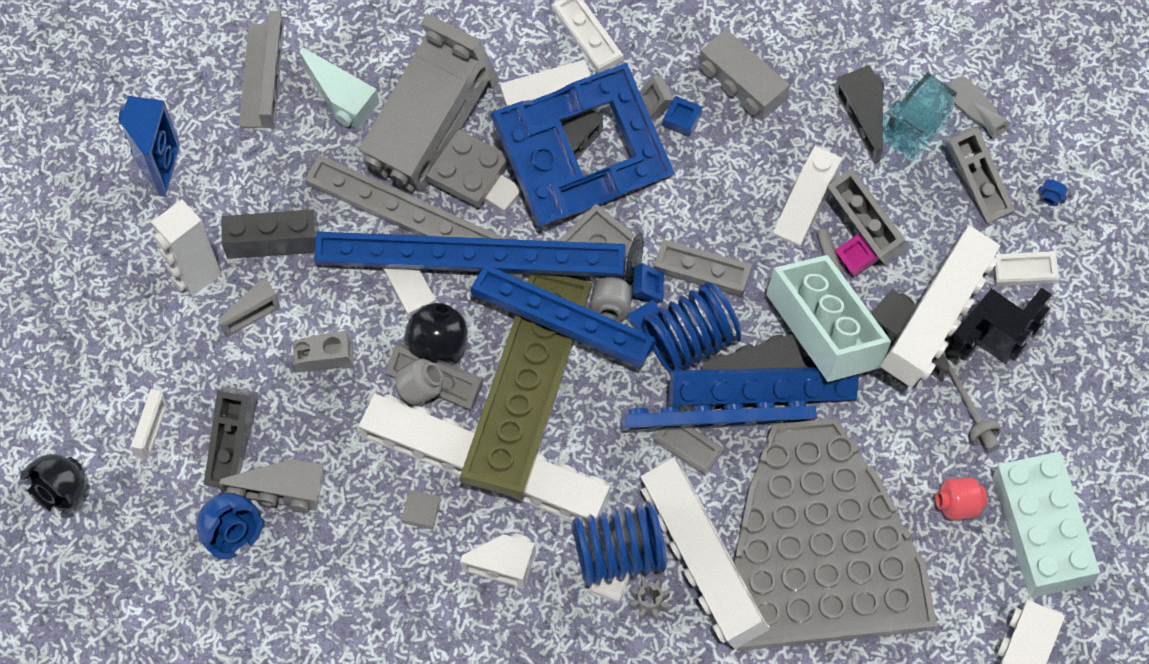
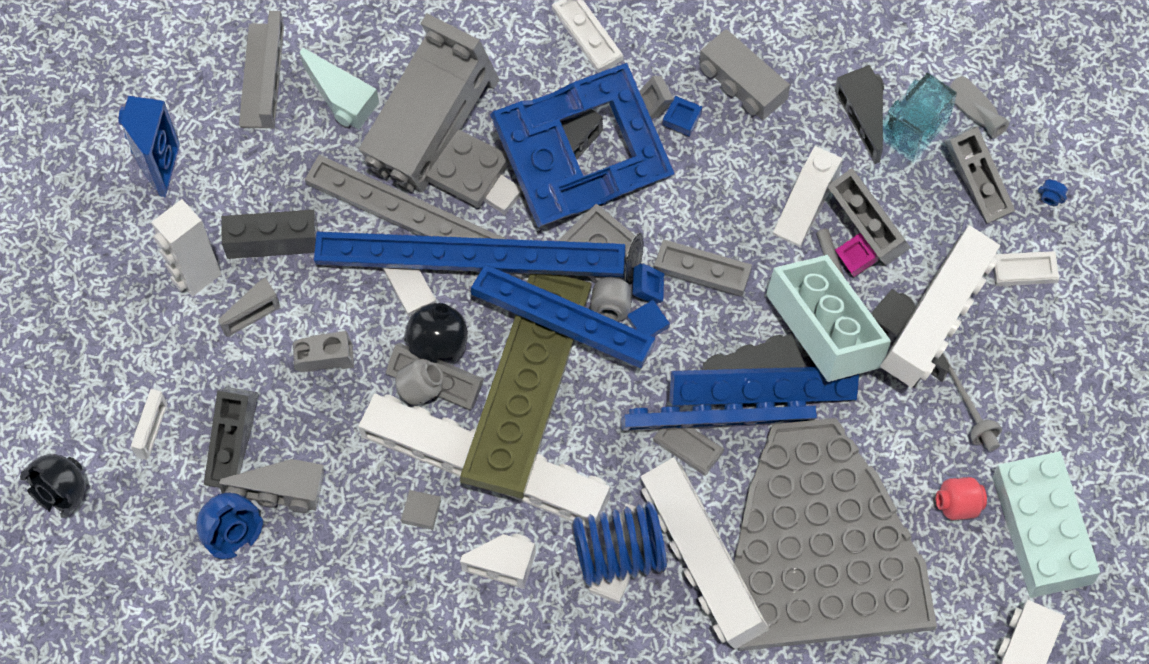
white tile [500,60,591,106] -> none
light grey gear [630,579,670,622] -> none
blue piece [643,281,742,373] -> none
black bracket [946,287,1052,365] -> none

